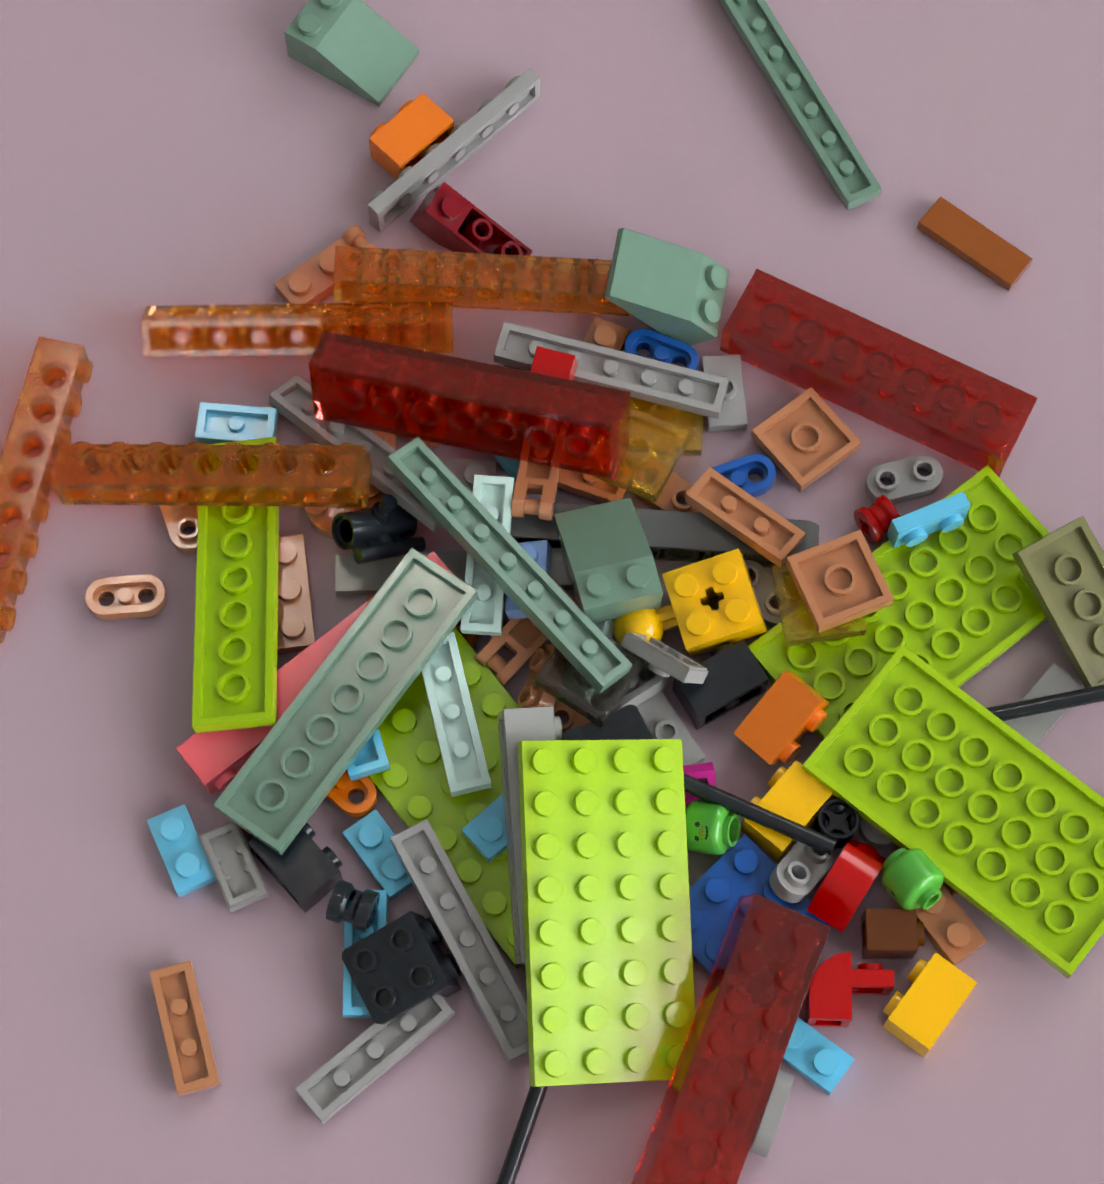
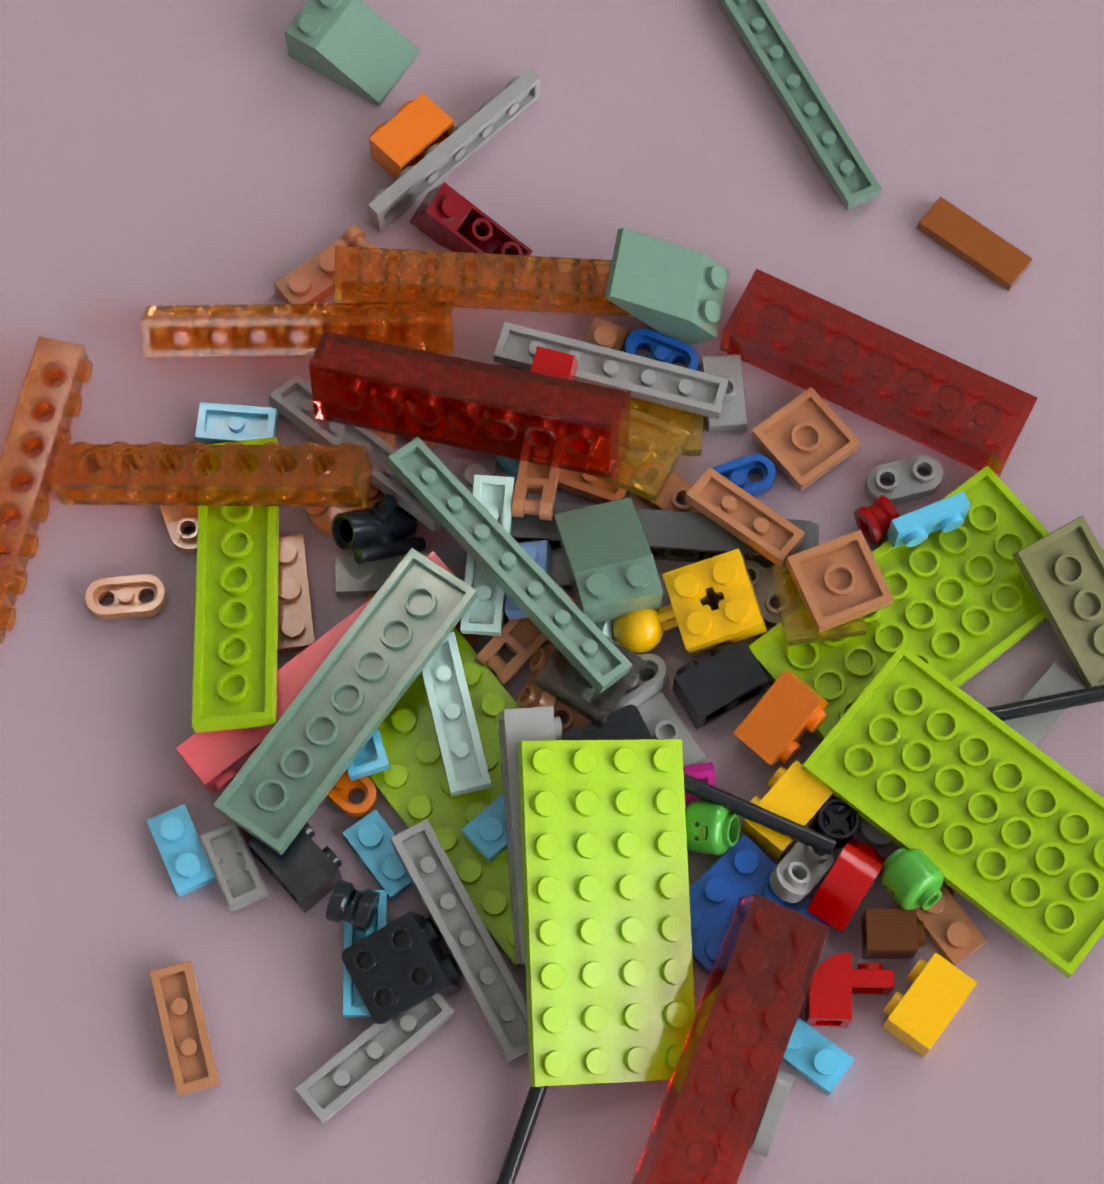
light grey plate [620,632,709,684] -> none

